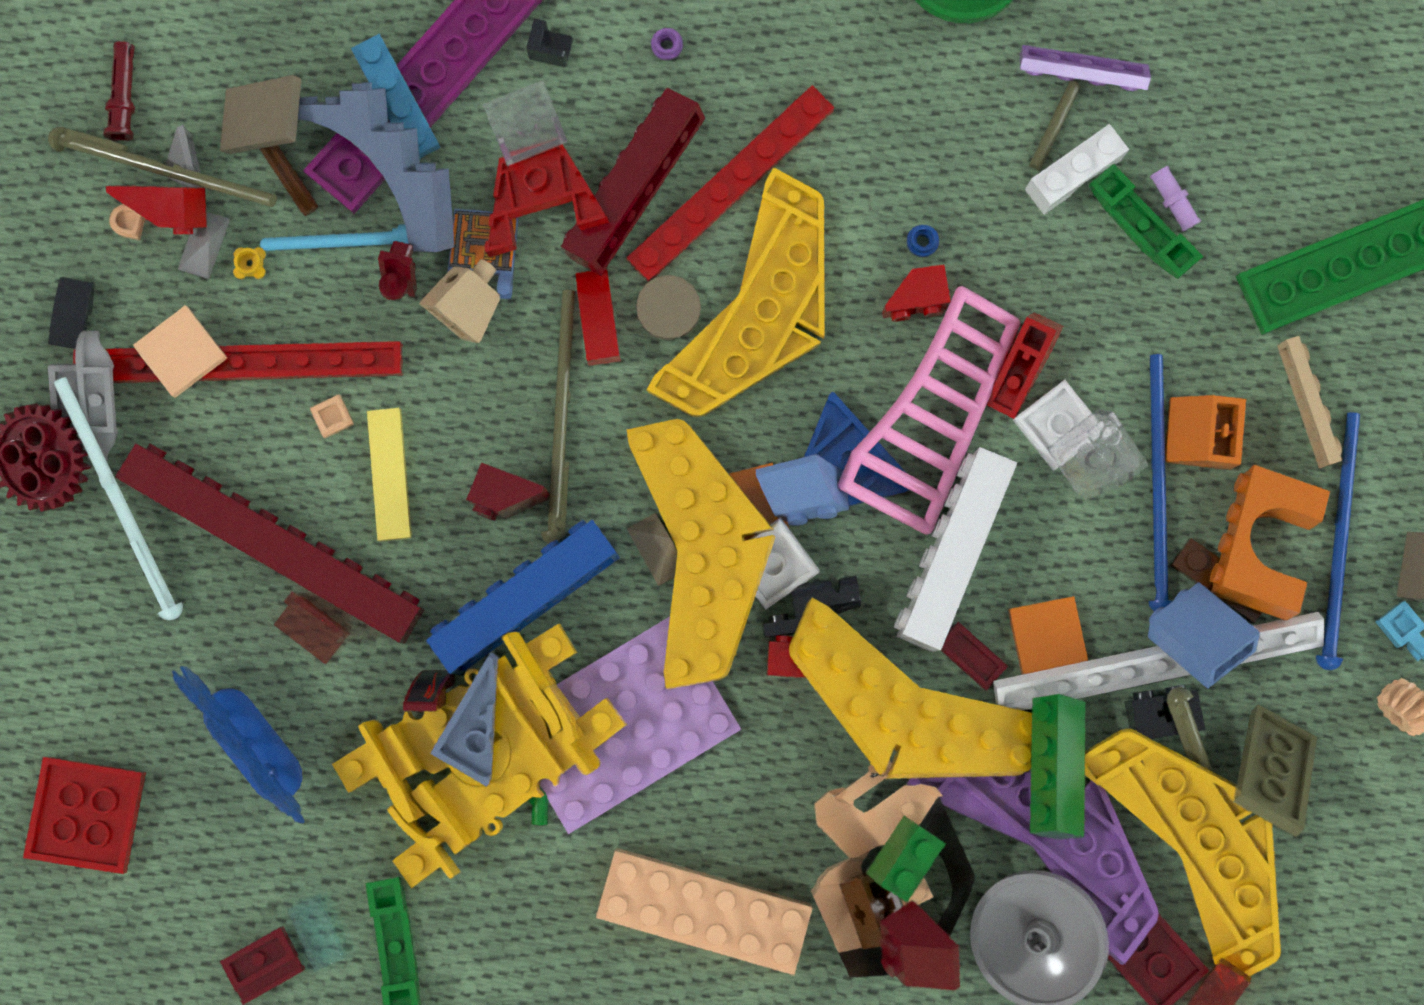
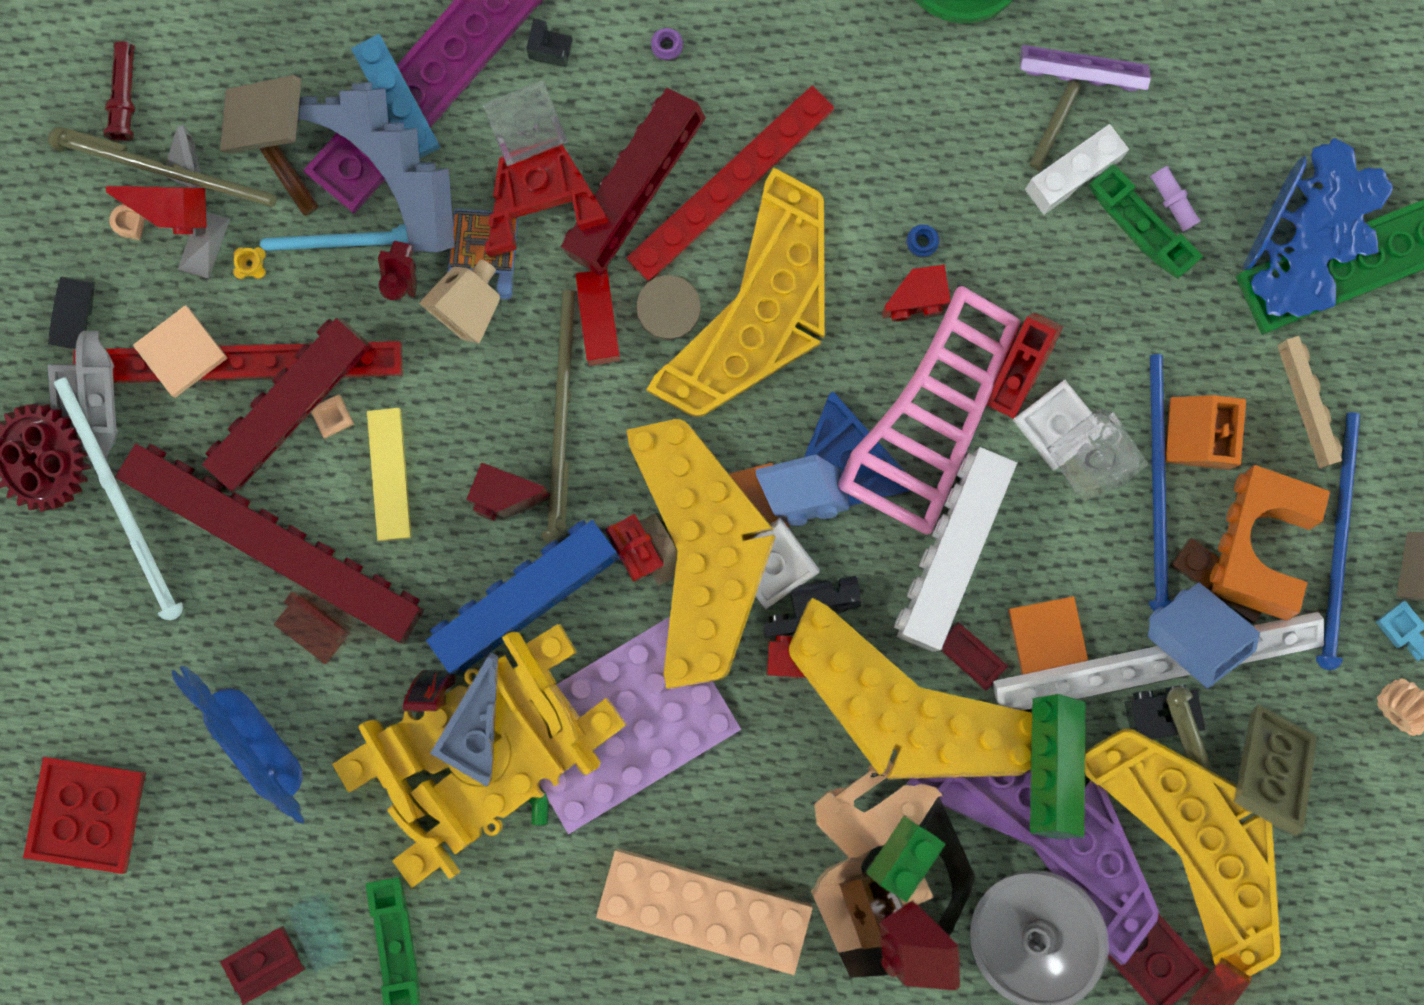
none -> dark red brick [202,318,372,492]
none -> red hips [604,514,664,582]
none -> blue plant [1243,138,1393,317]

